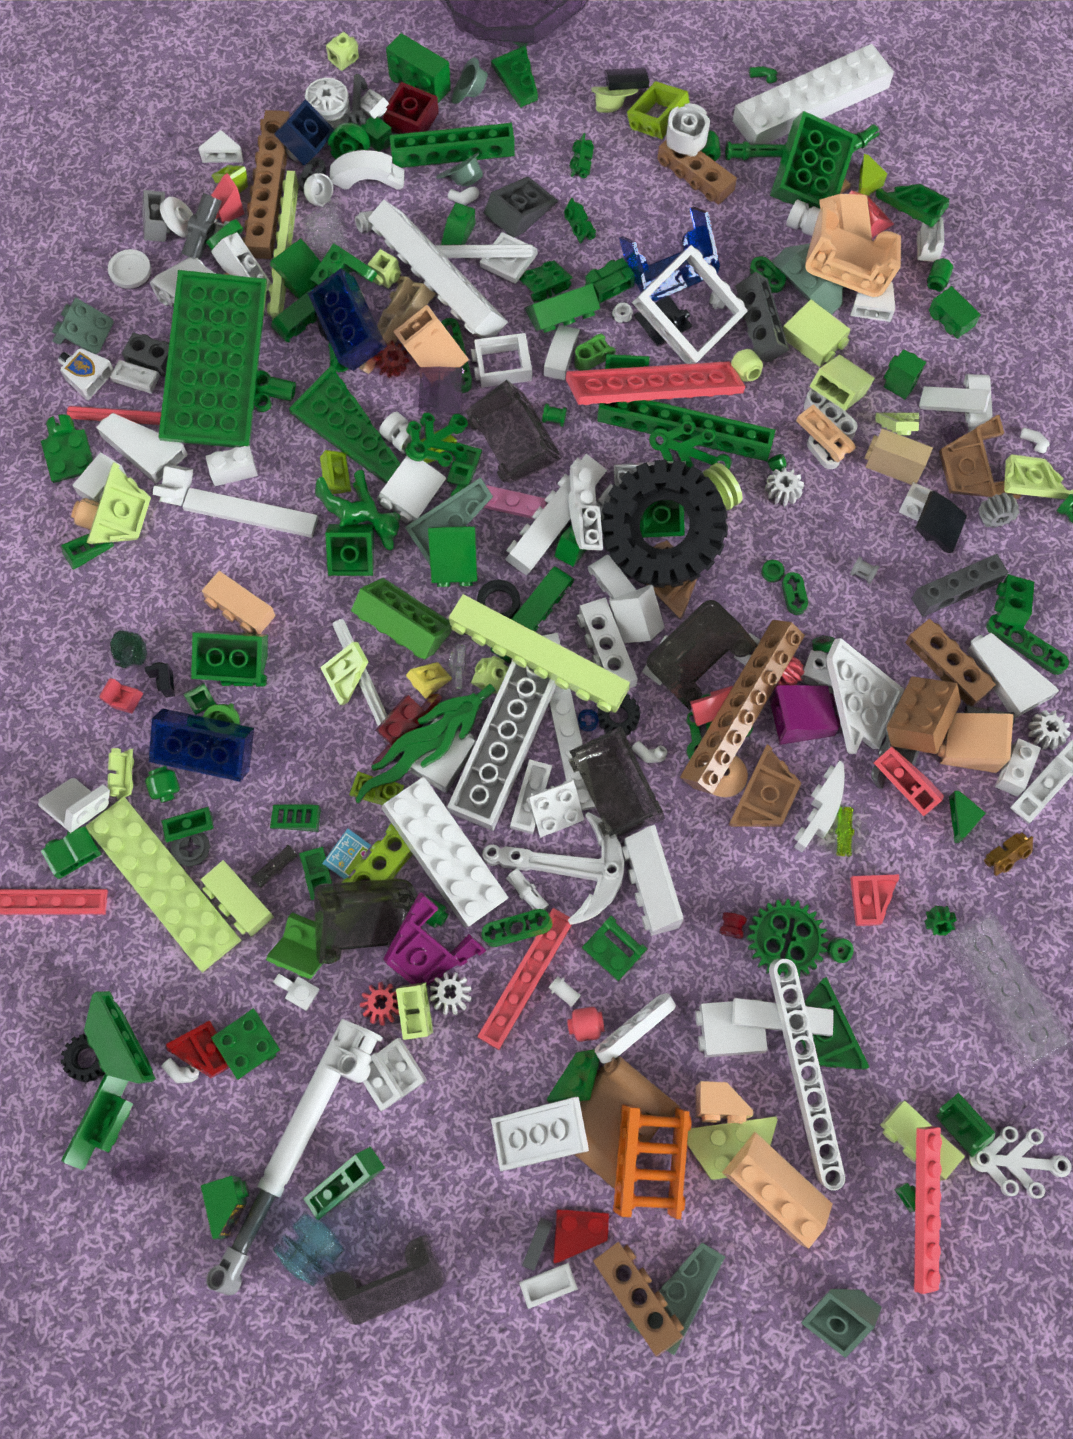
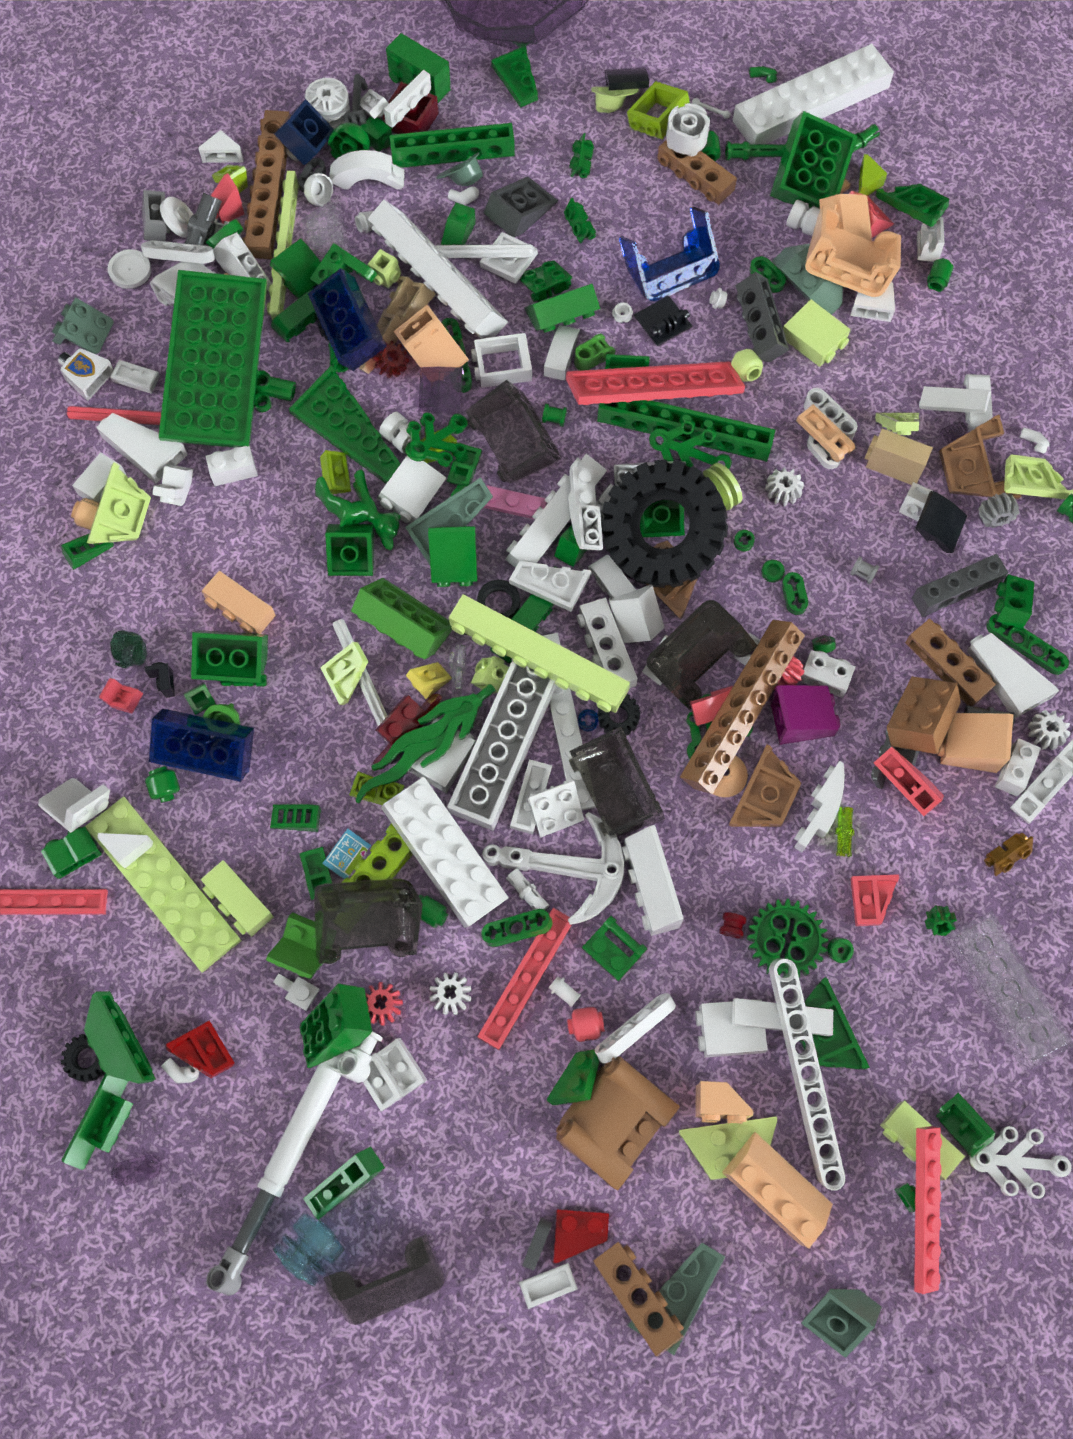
green plate [41,414,94,483] -> none
yellowish green hinge [107,748,134,799] -> none
dark grey brick [122,332,169,377] -> none
green slope [161,807,214,843] -> none
dark grey gear [171,832,211,868] -> none
white tile [183,488,318,538] -> none
green slope [200,1176,249,1239] -> none
green hinge [211,1008,280,1080] -> none
clear smoke pin [251,845,298,888] -> none
yellowish green brick [326,32,359,71] -> none
magenta wing [383,892,486,985] -> none
yellowish green brick [396,982,433,1040] -> none
sand green piece [451,57,488,104] -> none
white tile [491,1097,589,1171] -> none
green brick [585,258,635,304] -> none
orange fence [613,1104,692,1219] -> none
white arm [631,741,667,763] -> none
white window [632,245,748,364] -> none
green hinge [767,454,787,472] -> none
yellowish green brick [809,354,875,411] -> none
white wing [826,638,904,754] -> none
green brick [883,349,926,400] -> none
green brick [928,286,981,339] -> none
green slope [949,791,986,843] -> none
none -> white slope [98,833,153,868]
none -> white beam [141,240,215,264]
none -> green slope [300,983,372,1068]
none -> white plate [384,70,431,127]
none -> white wing [509,561,592,612]
none -> white hinge [692,98,731,119]
none -> green bush [734,530,755,552]

